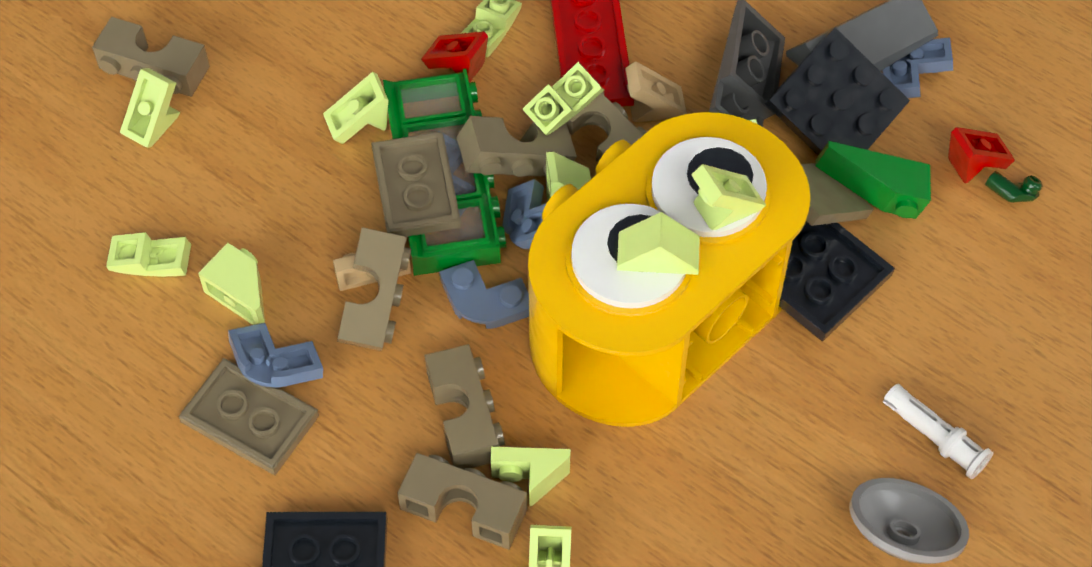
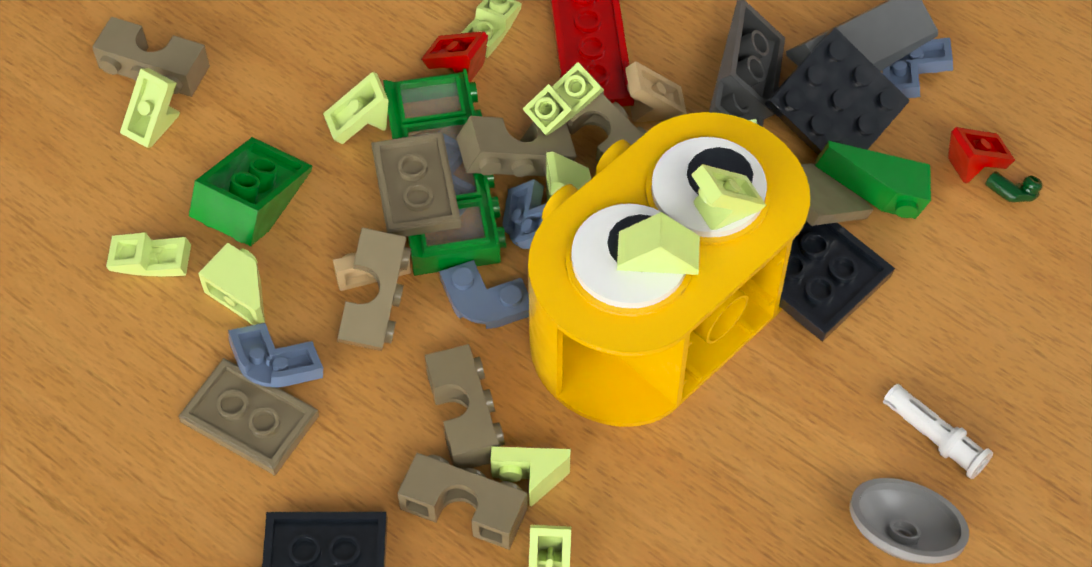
none -> green slope [189,137,313,246]

